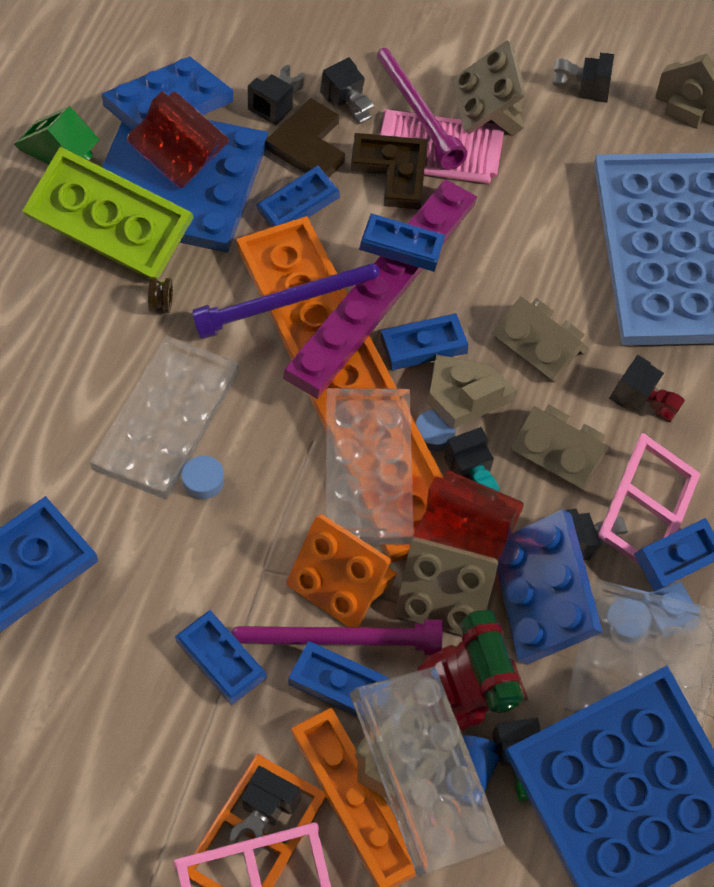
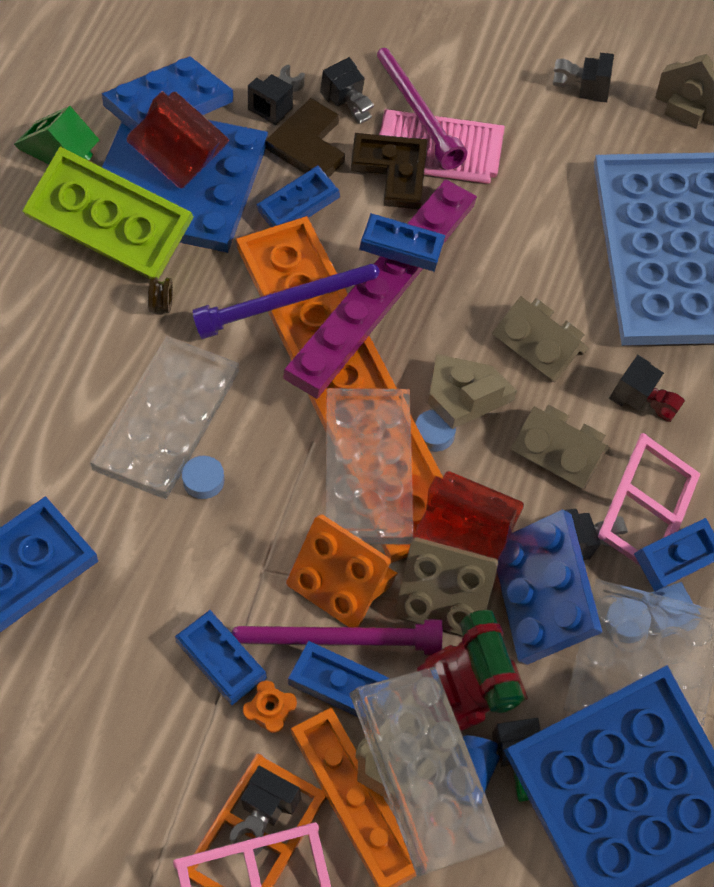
blue plate [380,313,469,371] -> none
black piece [444,427,500,505] -> none
dark tan bracket [453,40,526,136] -> none
none -> orange plate [243,681,297,733]

